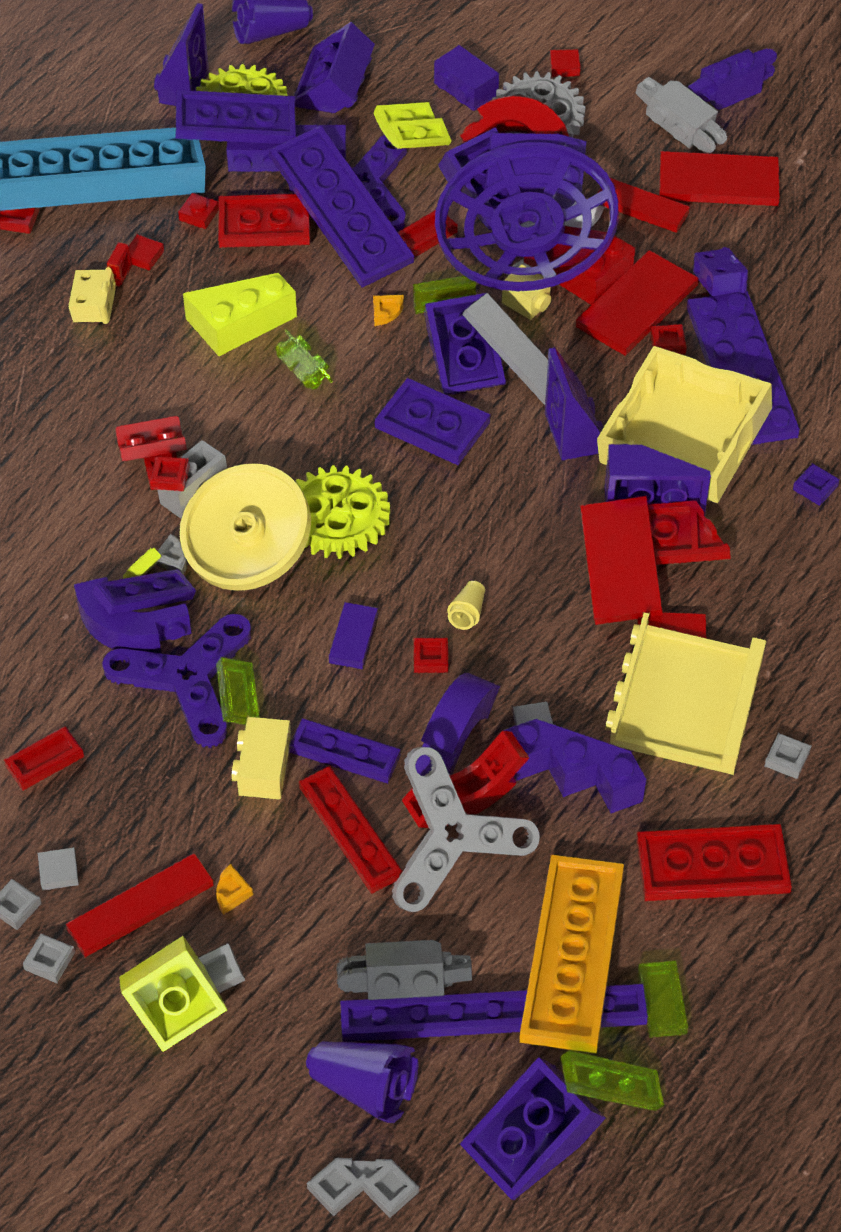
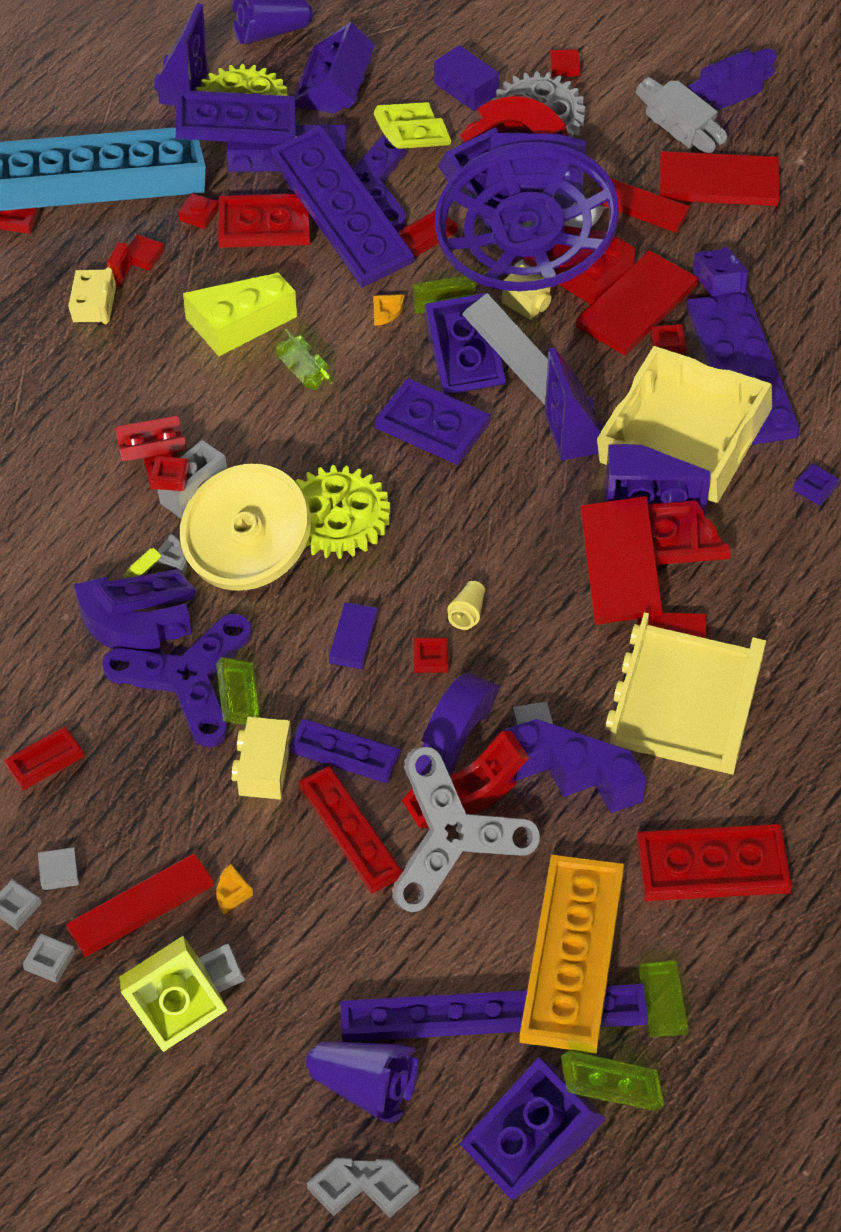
dark grey hinge [336,940,472,1000] -> none
light grey tile [765,733,811,779] -> none

